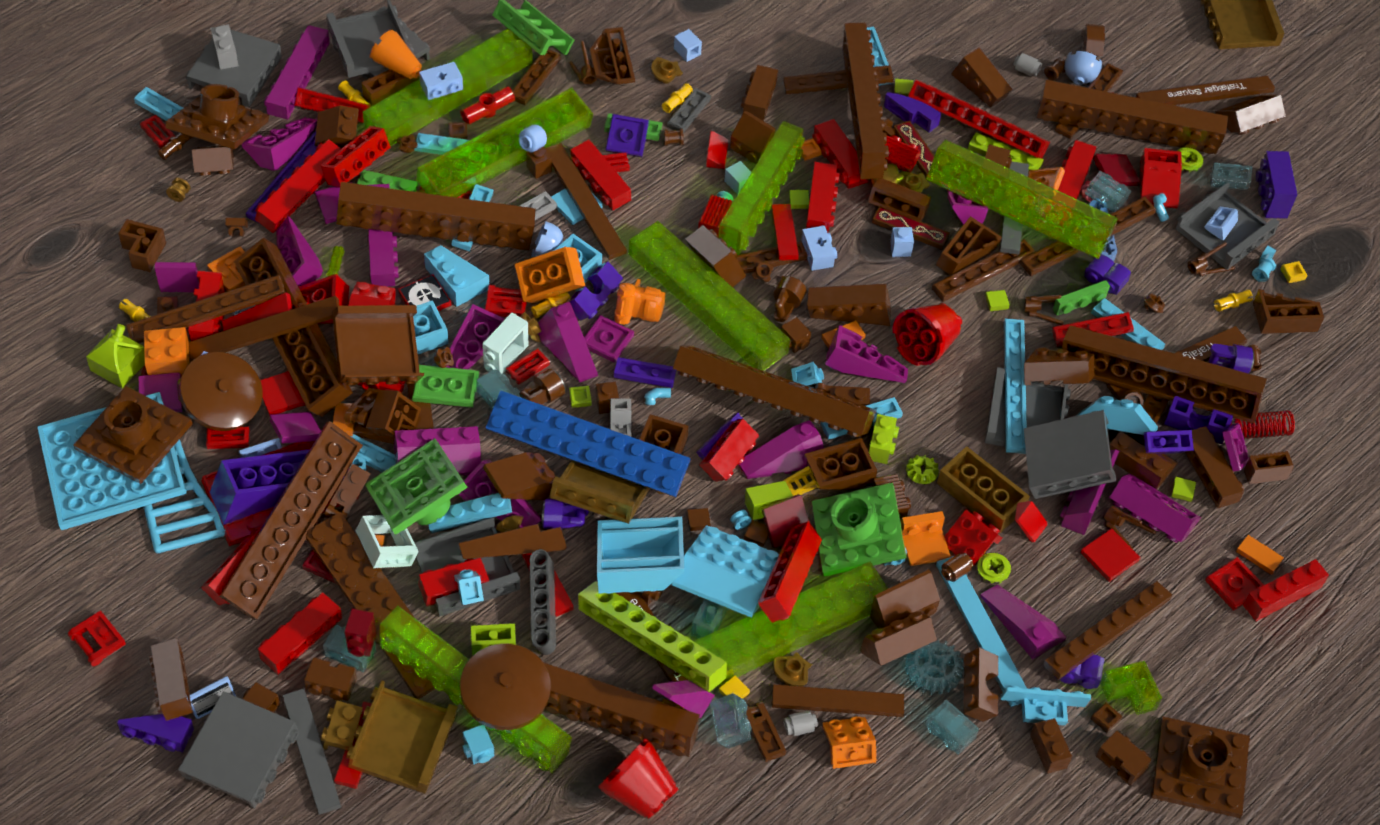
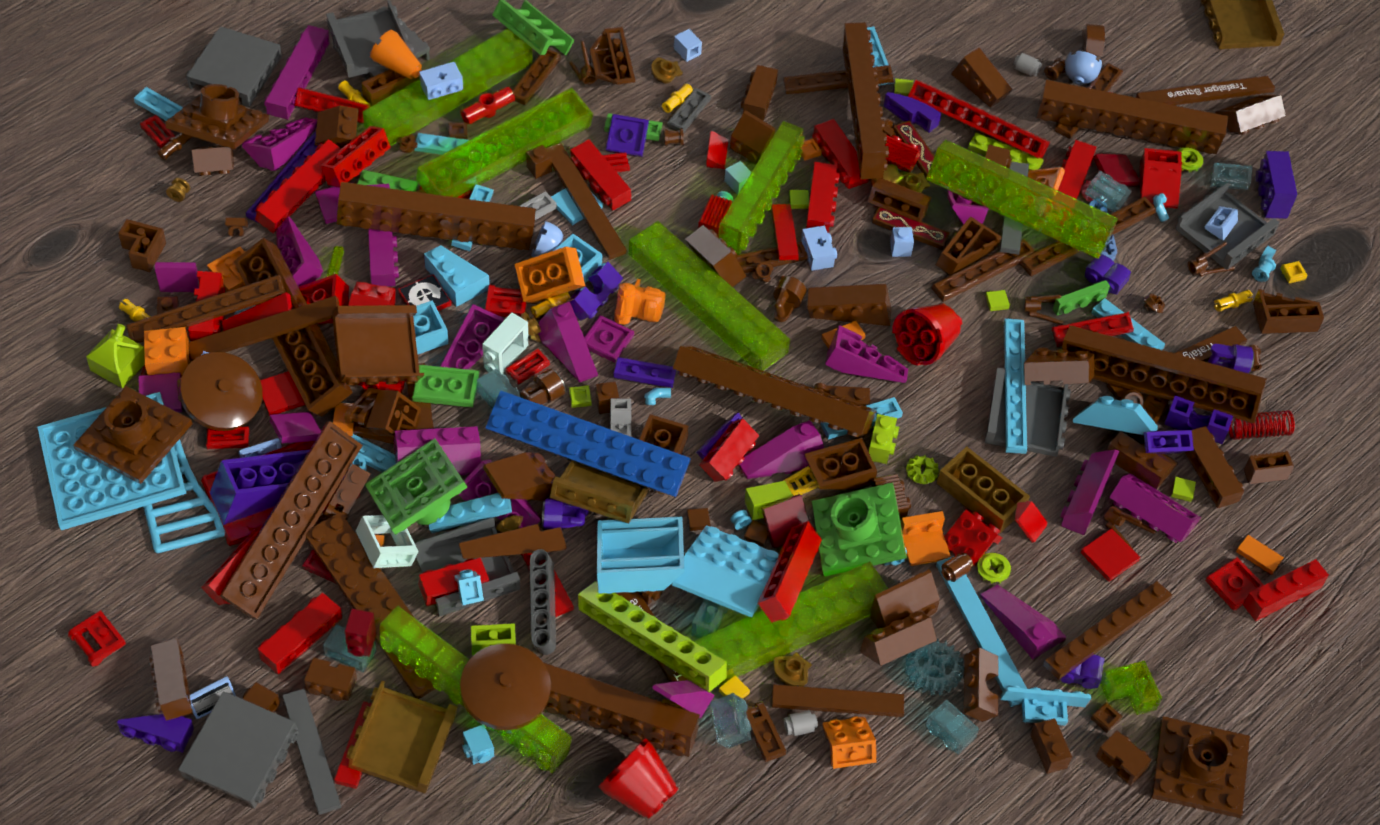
light grey brick [210,25,238,70] -> none
pearl gold bracket [321,701,363,750] -> none
reddish brown plate [434,347,454,368] -> none
light blue head [519,124,547,152] -> none
reddish brown brick [780,317,811,353] -> none
medium azure bracket [791,362,824,386] -> none
dark grey panel [1024,410,1116,499] -> none
magenta plate [1222,423,1249,472] -> none

